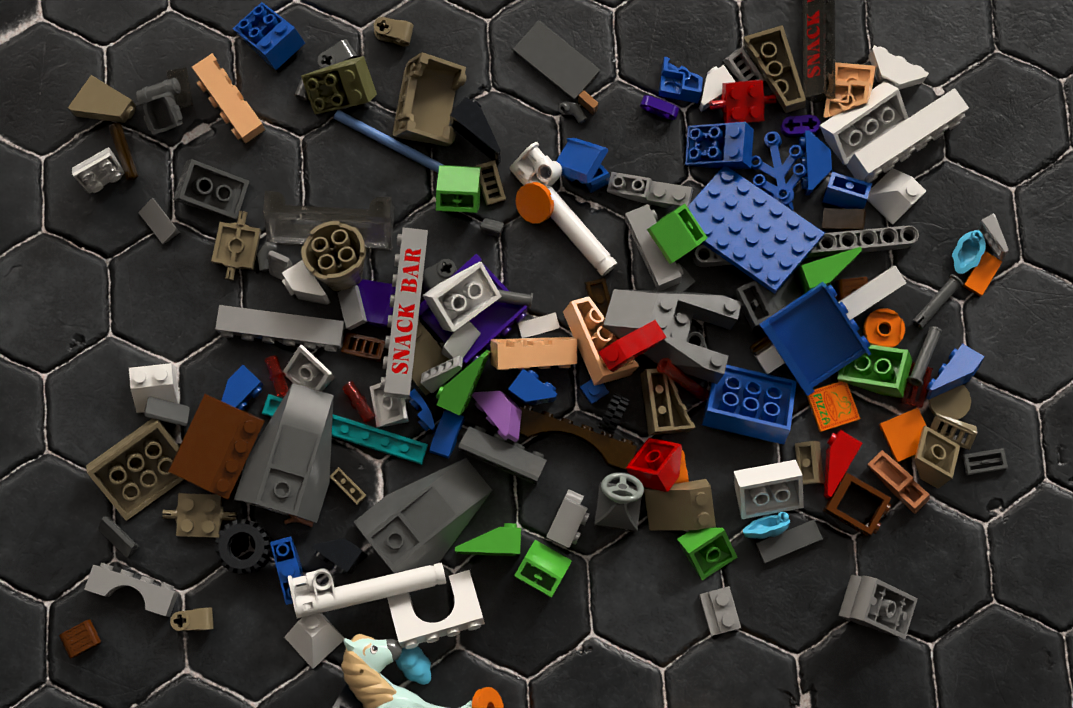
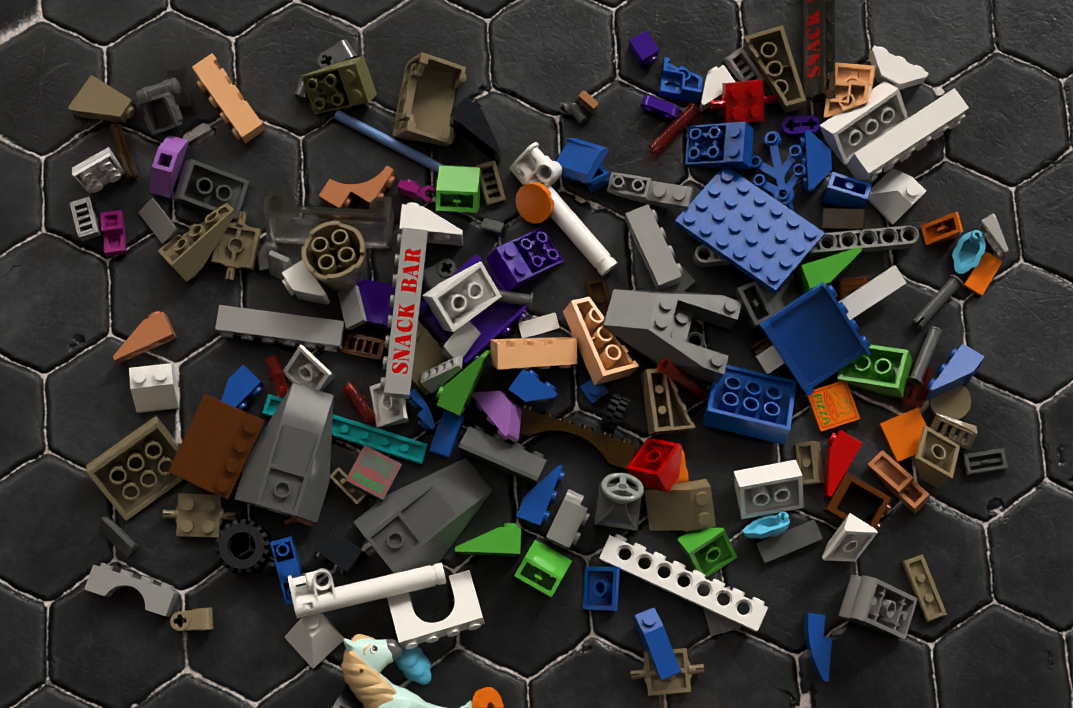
reddish brown piece [59,619,102,659] -> none
dark grey slope [144,396,190,426] -> none
blue slope [232,2,305,70] -> none
dark tan piece [374,17,414,46] -> none
dark grey tile [513,20,600,101] -> none
red slope [598,320,667,372] -> none
bright green slope [647,204,708,264] -> none
orange tile [863,308,905,348] -> none
none -> light grey slope [70,196,102,241]
none -> magenta slope [101,210,127,257]
none -> nougat slope [113,311,177,364]
none -> medium lavender slope [150,135,189,198]
none -> dark tan wedge [158,203,237,282]
none -> nougat arch [319,166,396,214]
none -> dark grey tile [345,445,402,502]
none -> magenta plate [398,179,436,203]
none -> white slope [399,202,463,246]
none -> dark purple slope [487,227,564,292]
none -> blue slope [516,465,565,527]
none -> blue slope [582,566,620,612]
none -> white brick [599,534,768,632]
none -> dark purple brick [628,30,659,67]
none -> dark tan plate [630,648,704,696]
none -> blue slope [634,608,681,681]
none -> clear red pin [648,102,701,155]
none -> blue slope [804,613,832,682]
none -> white slope [822,513,878,562]
none -> dark tan tile [902,554,947,622]
none -> orange slope [921,212,963,245]

